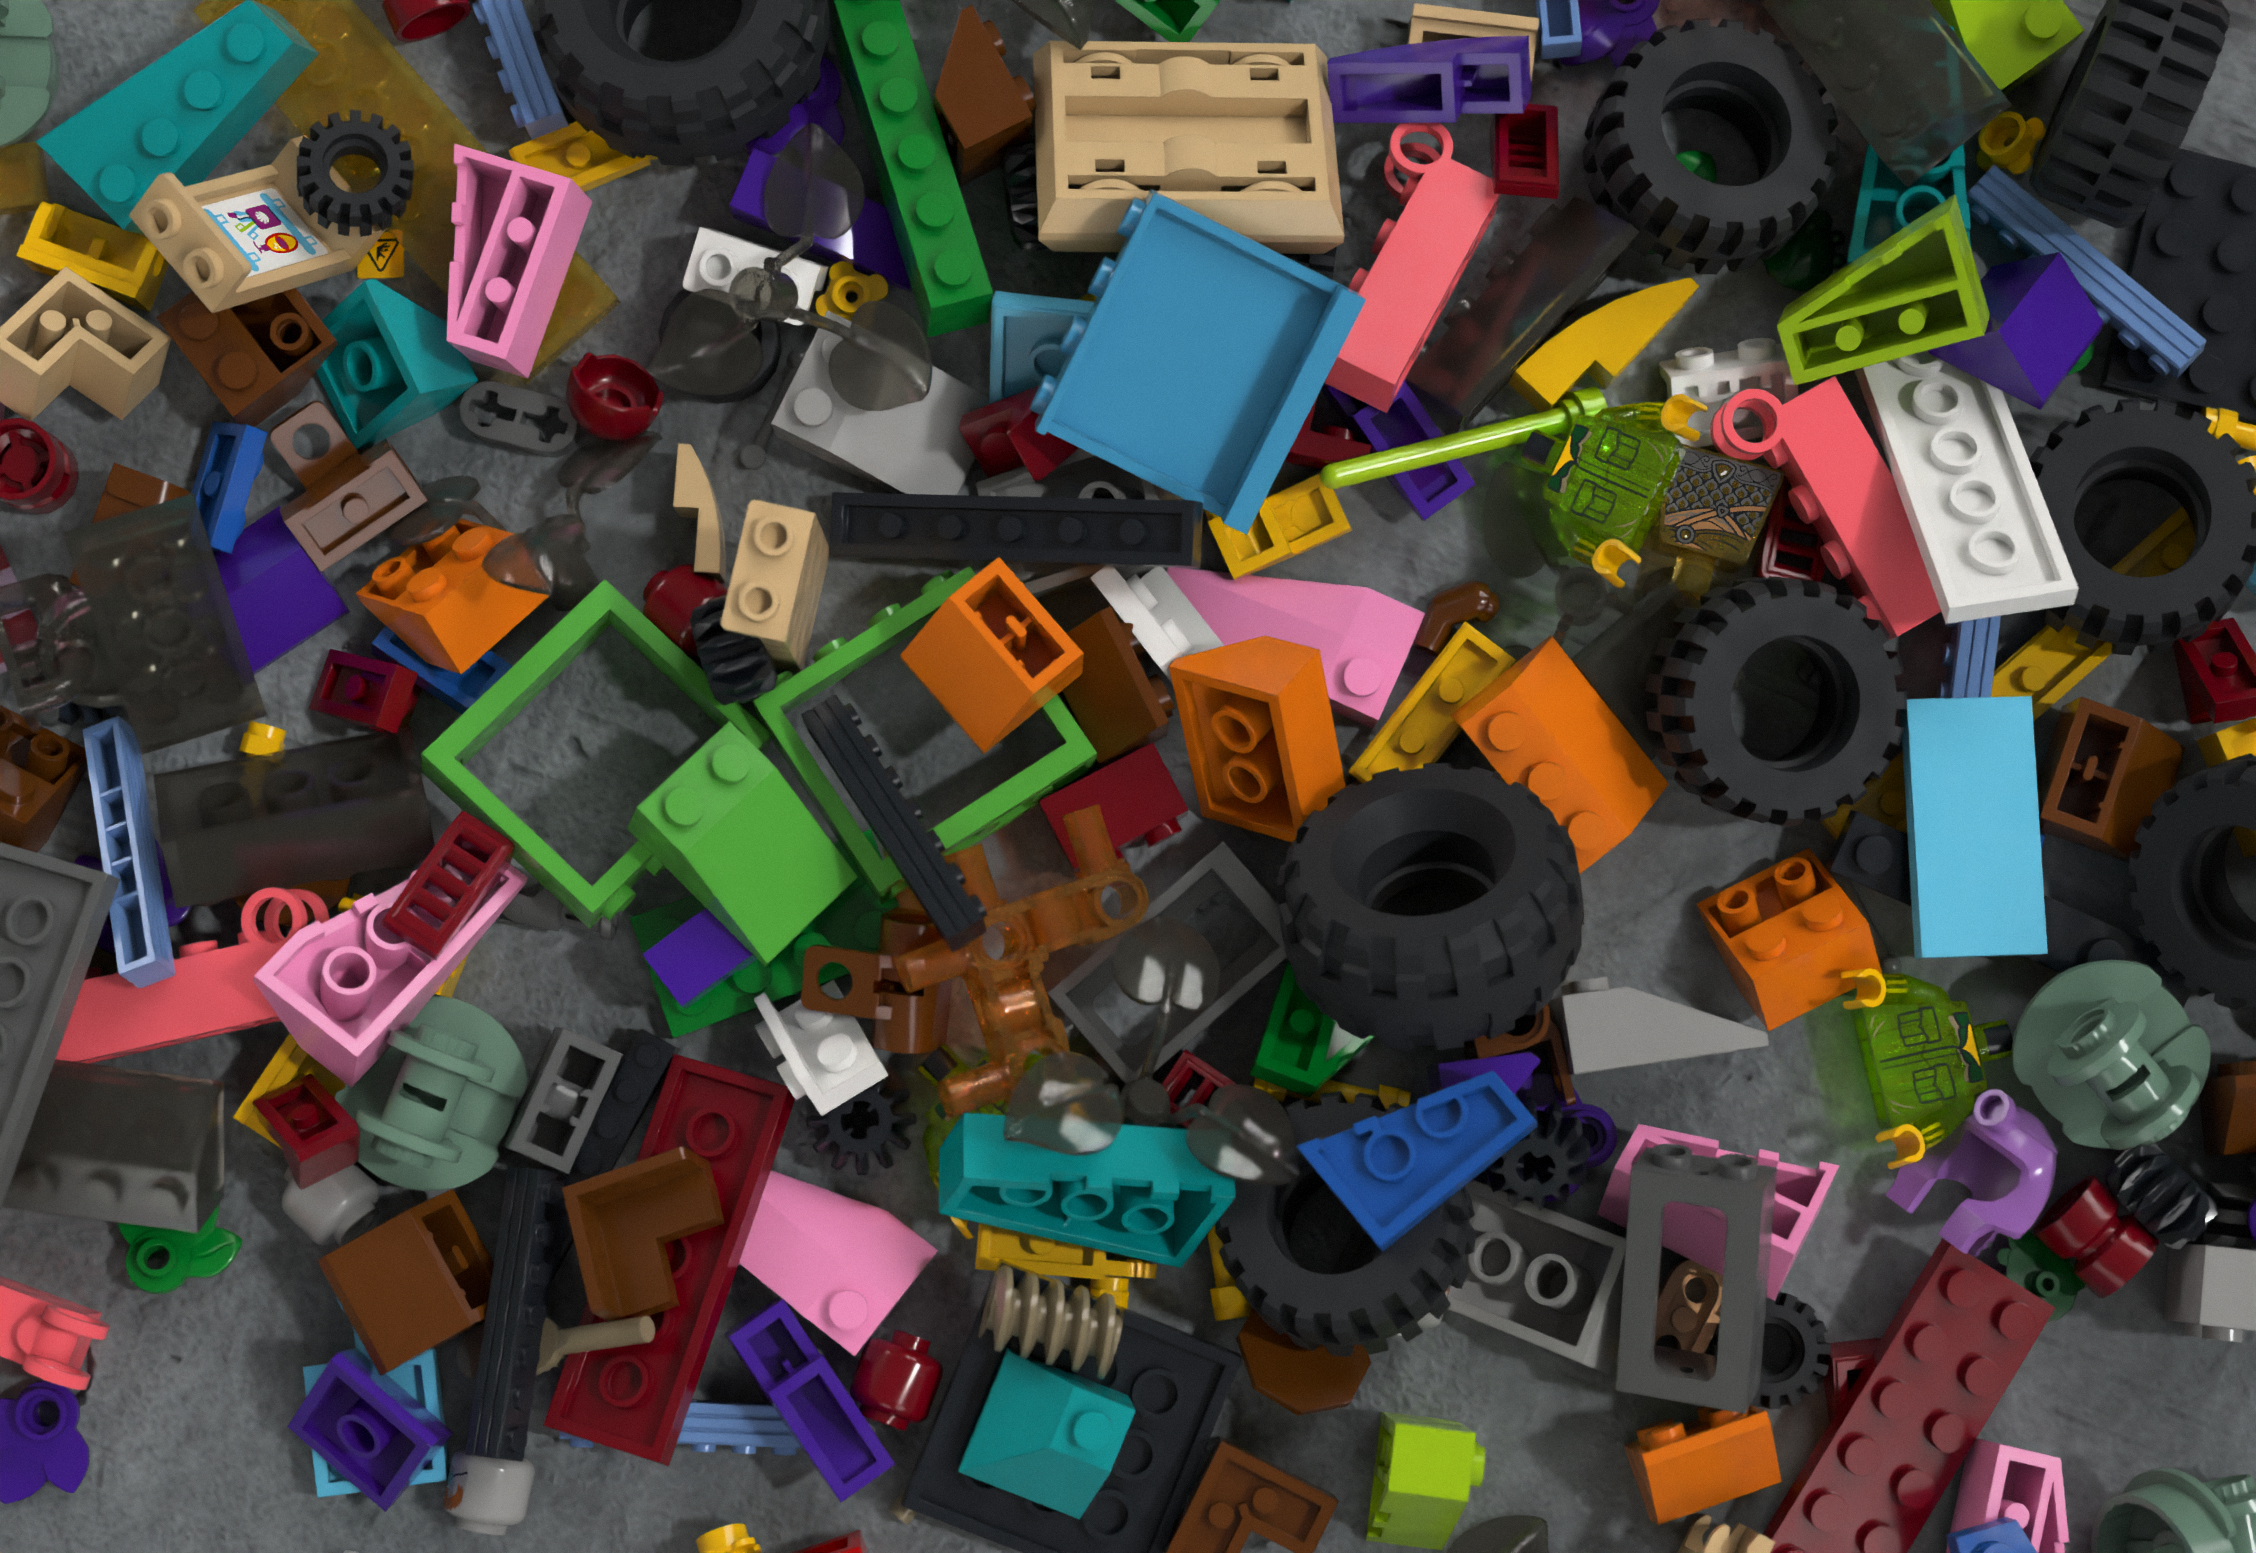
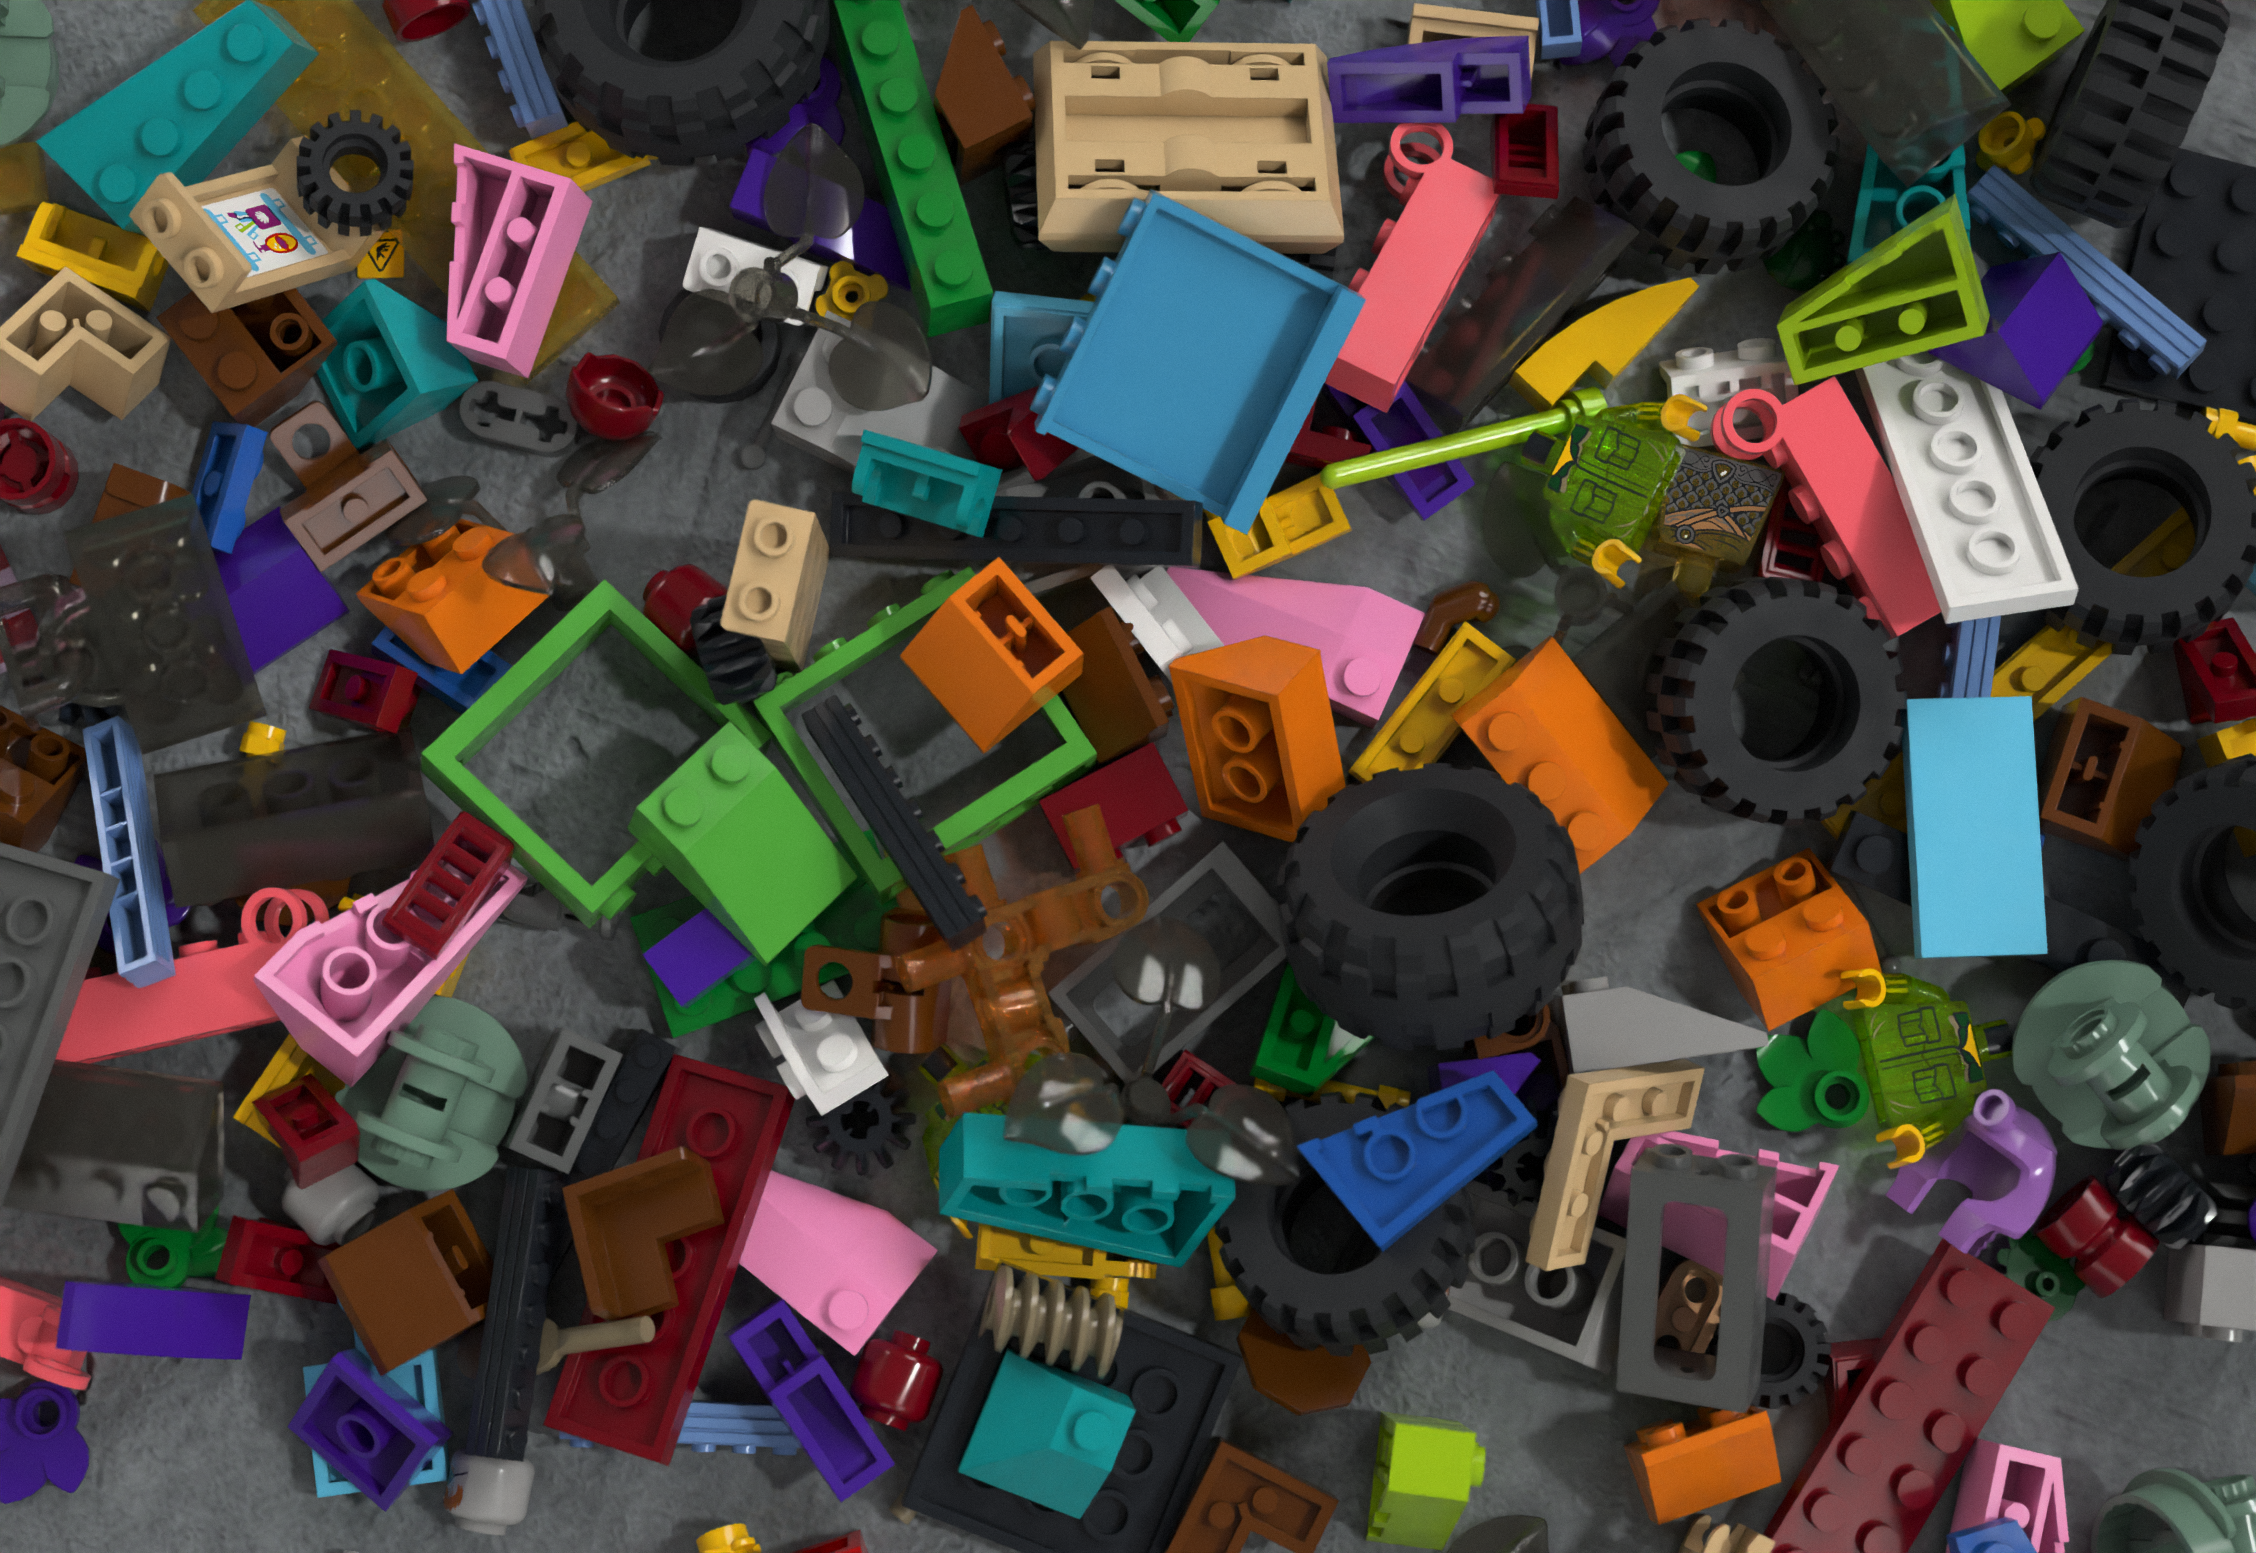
tan slope [673,443,726,583] -> none
none -> dark purple slope [56,1281,251,1360]
none -> dark red slope [215,1215,341,1304]
none -> teal hinge [852,429,1002,538]
none -> tan plate [1525,1059,1705,1271]
none -> green plate [1755,1009,1870,1132]

